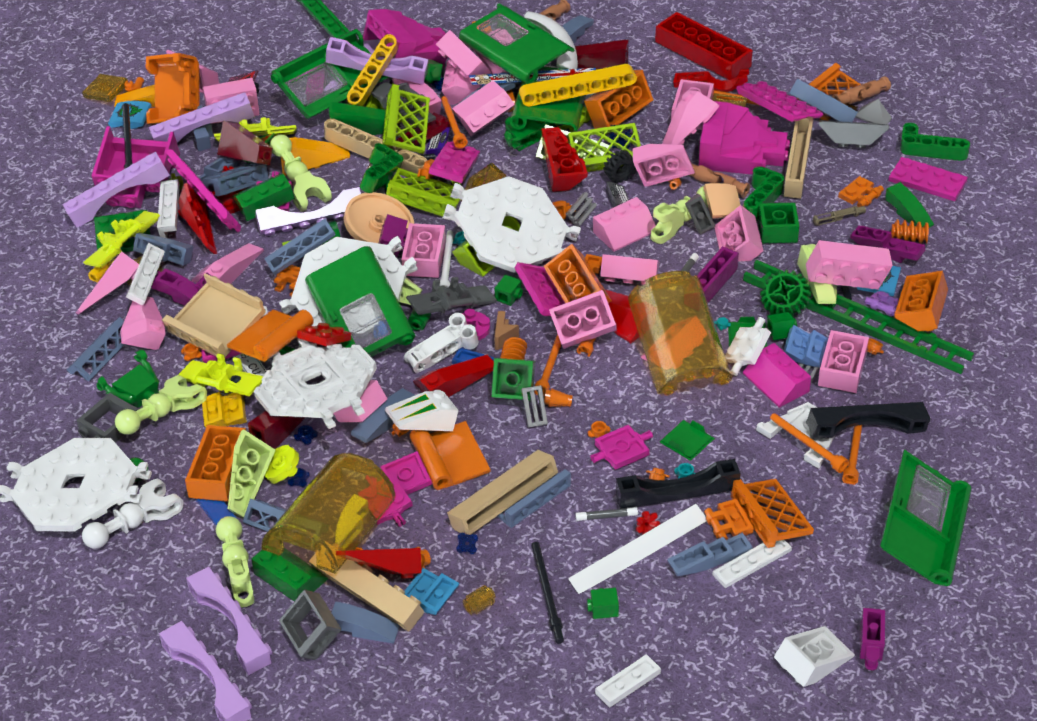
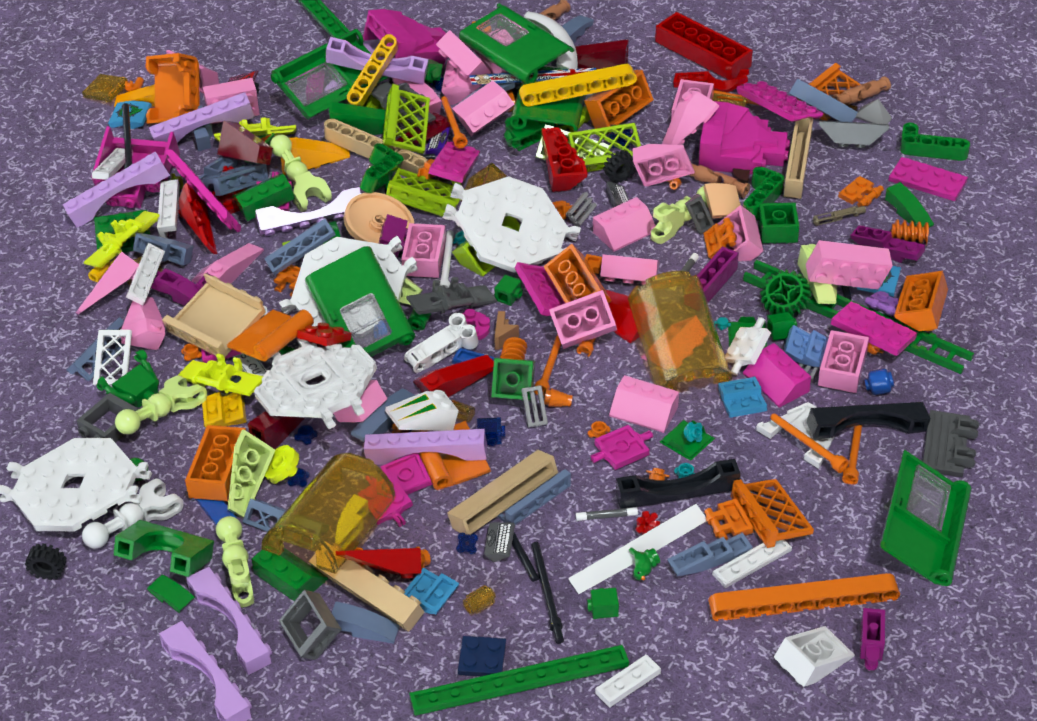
none -> black tyre [25,543,67,580]
none -> white tile [92,148,133,180]
none -> white window [93,330,132,386]
none -> green arch [113,520,214,577]
none -> green slope [147,575,195,613]
none -> lavender arch [364,429,487,465]
none -> green plate [409,645,629,716]
none -> clear yellow piece [451,400,475,423]
none -> dark blue plate [458,636,506,677]
none -> clear blue brick [477,417,505,446]
none -> slope [484,522,515,562]
none -> black bar [512,532,539,582]
none -> bright pink slope [609,375,679,433]
none -> green animal [629,547,660,580]
none -> teal plate [684,422,702,442]
none -> orange plate [703,218,737,259]
none -> orange beam [708,573,900,621]
none -> dark azure slope [718,377,767,418]
none -> dark brown tile [732,168,750,184]
none -> dark pink plate [831,302,917,356]
none -> blue head [865,368,895,395]
none -> dark grey hinge [923,410,979,478]

